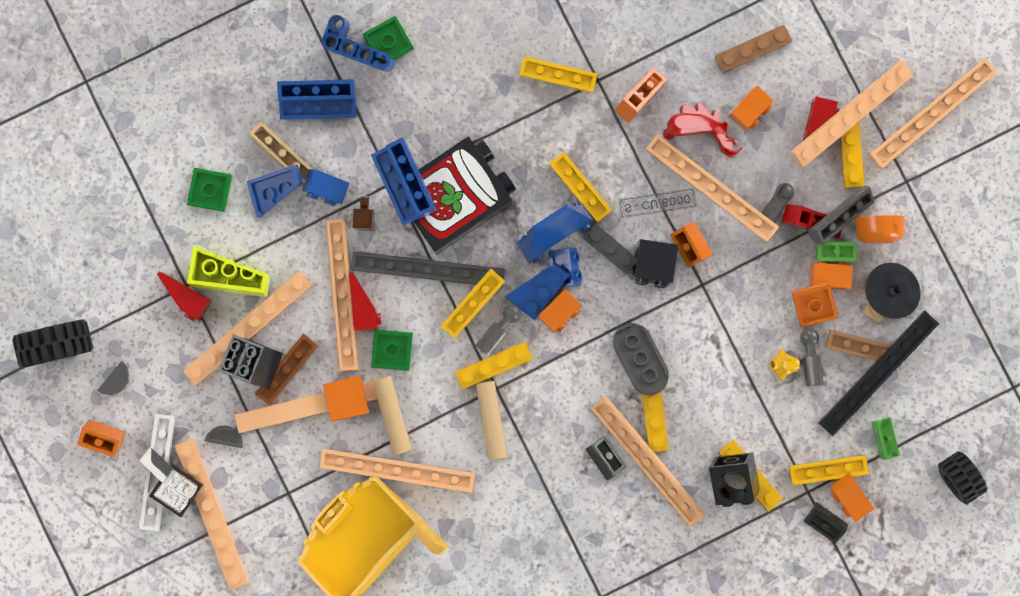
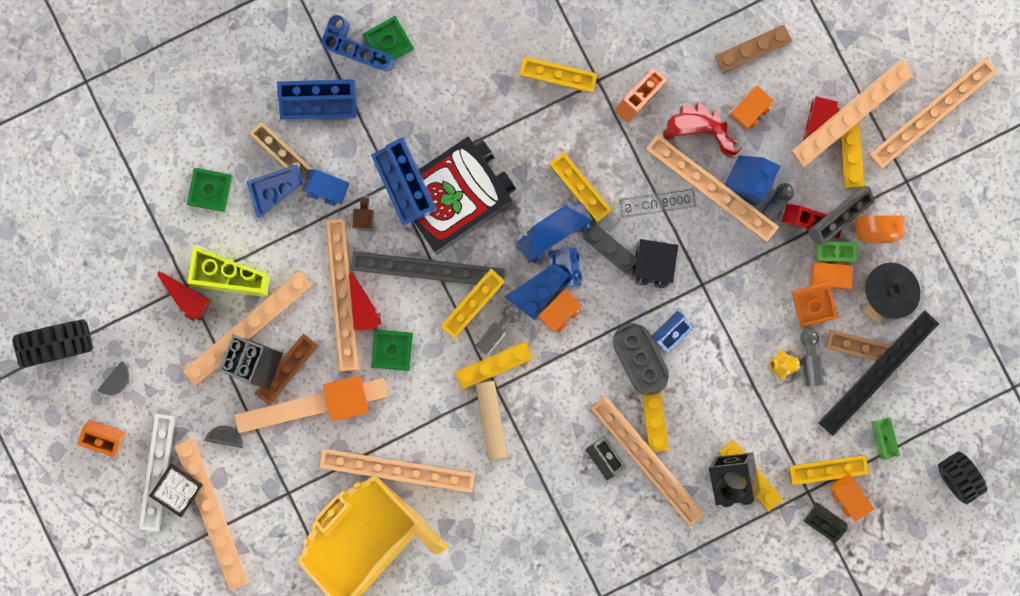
sticker [140,447,173,482] -> none
tan brick [372,375,412,455] -> none
orange brick [670,222,713,268] -> none
none -> blue slope [651,311,694,354]
none -> blue slope [725,155,781,206]

